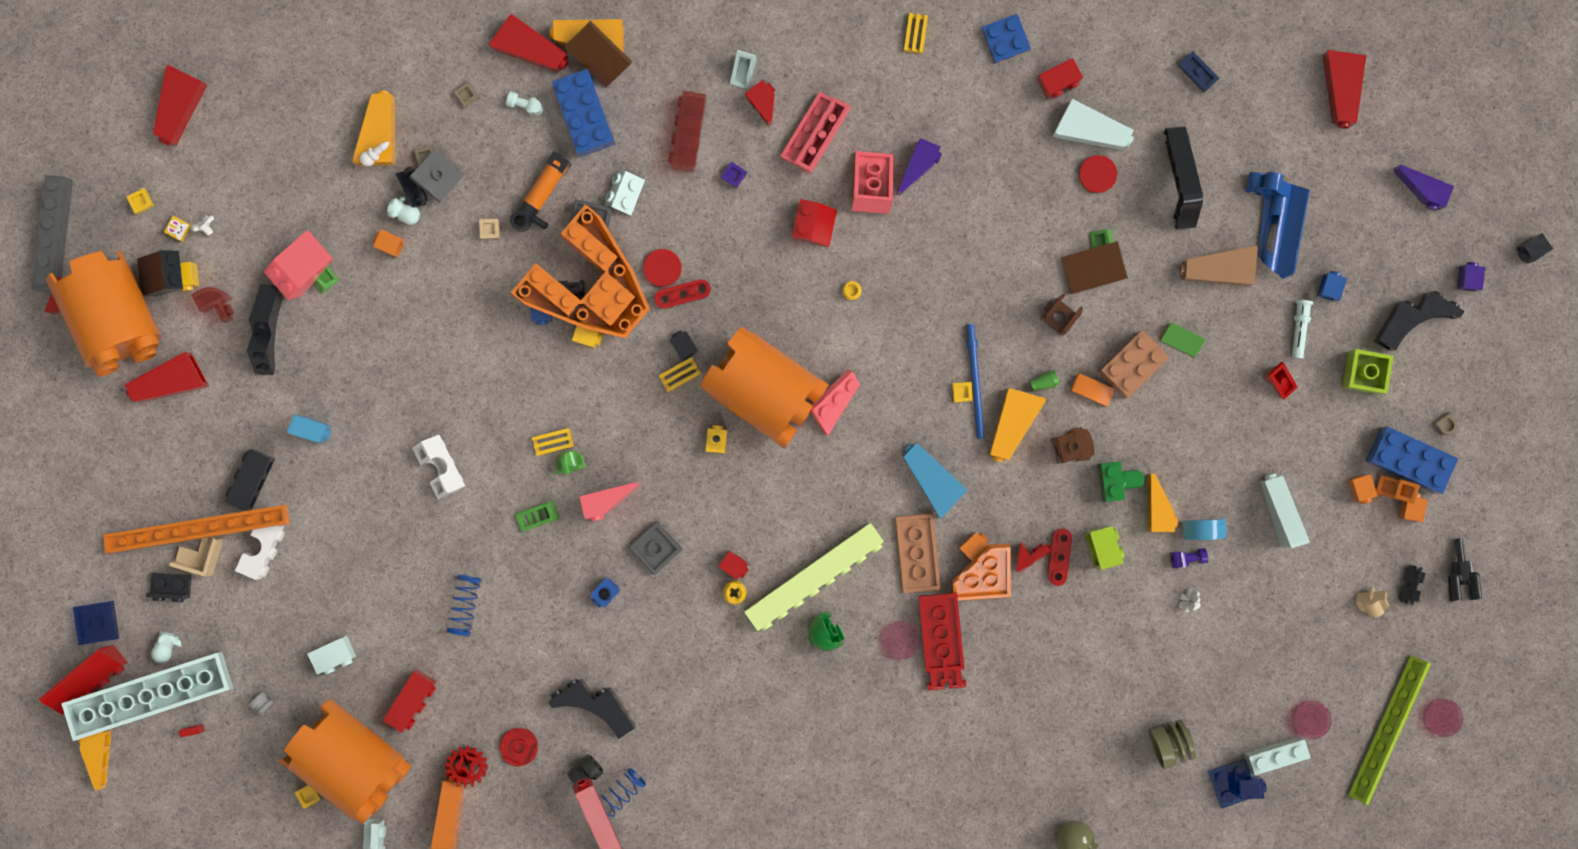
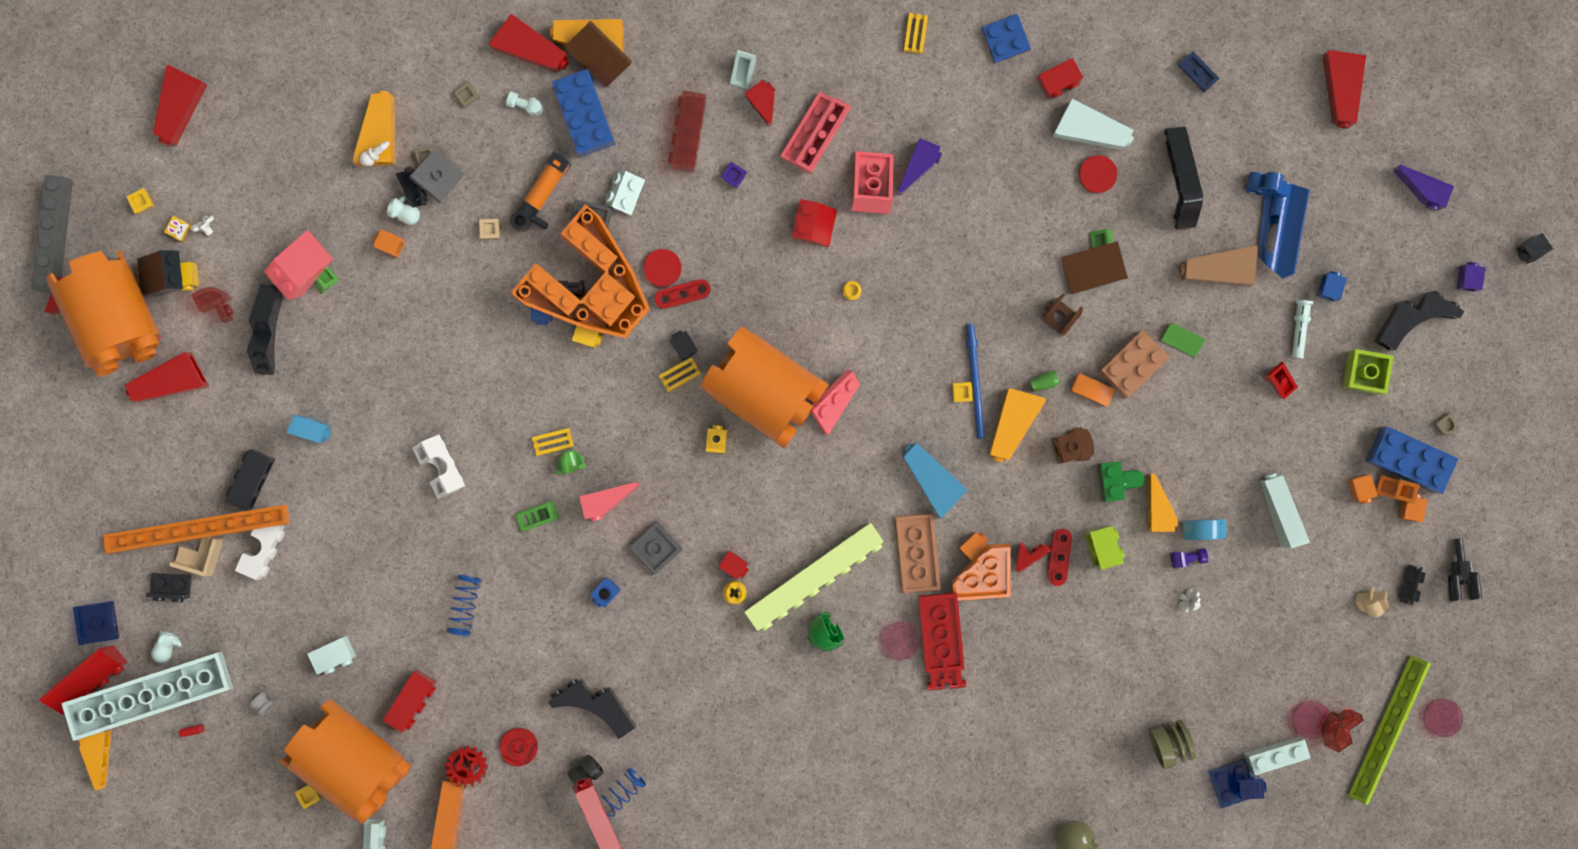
none -> clear red brick [1322,708,1364,753]

